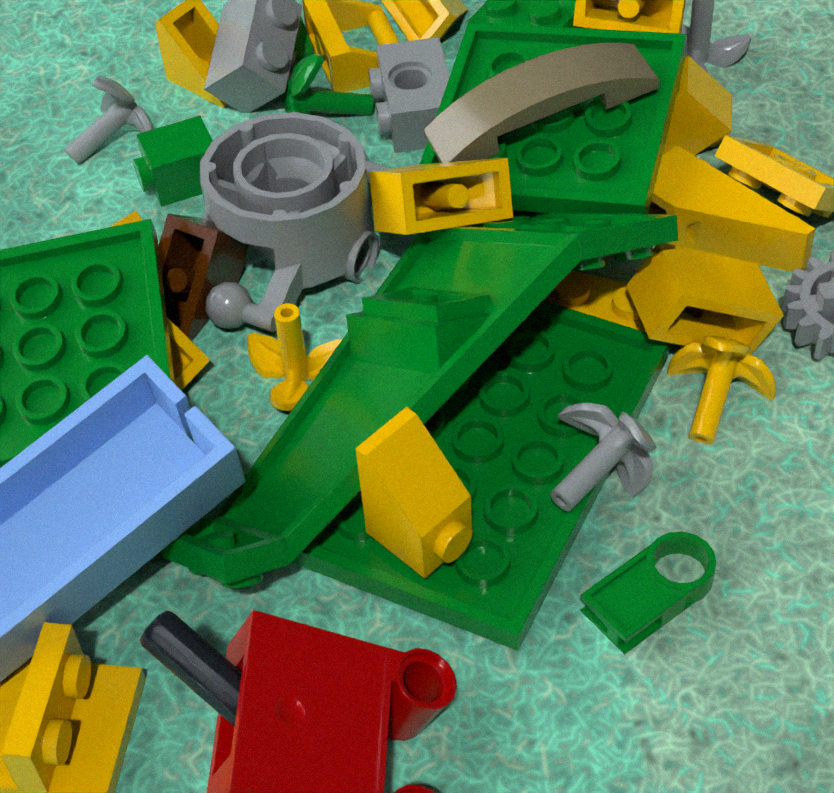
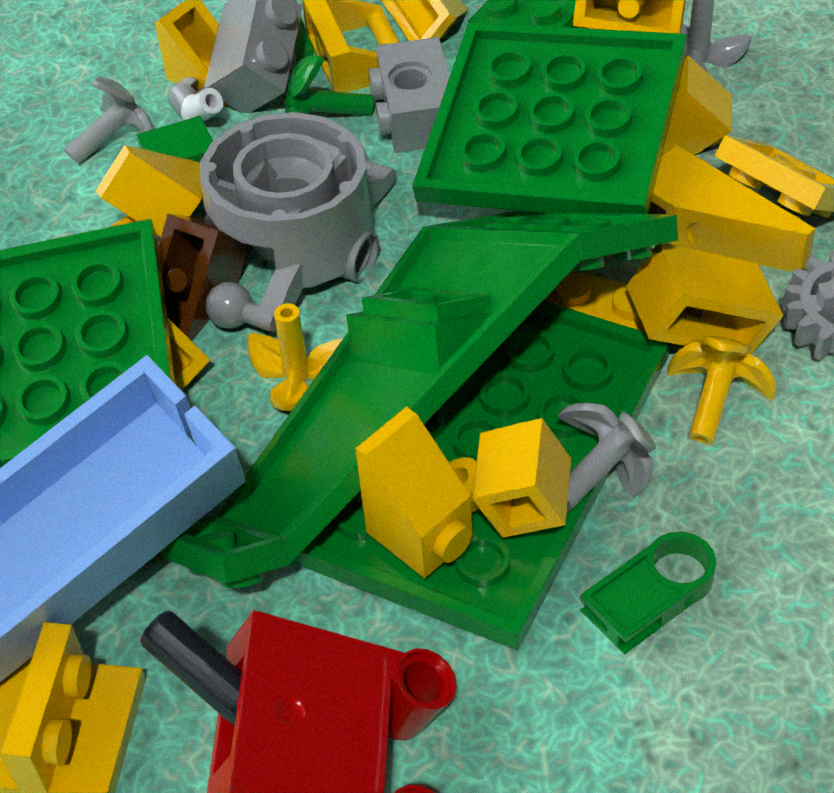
yellow slope [369,158,513,235] -> none
dark tan slope [424,43,660,163] -> none
none -> yellow slope [95,145,203,237]
none -> white arm [168,77,223,122]
none -> yellow brick [449,418,571,538]

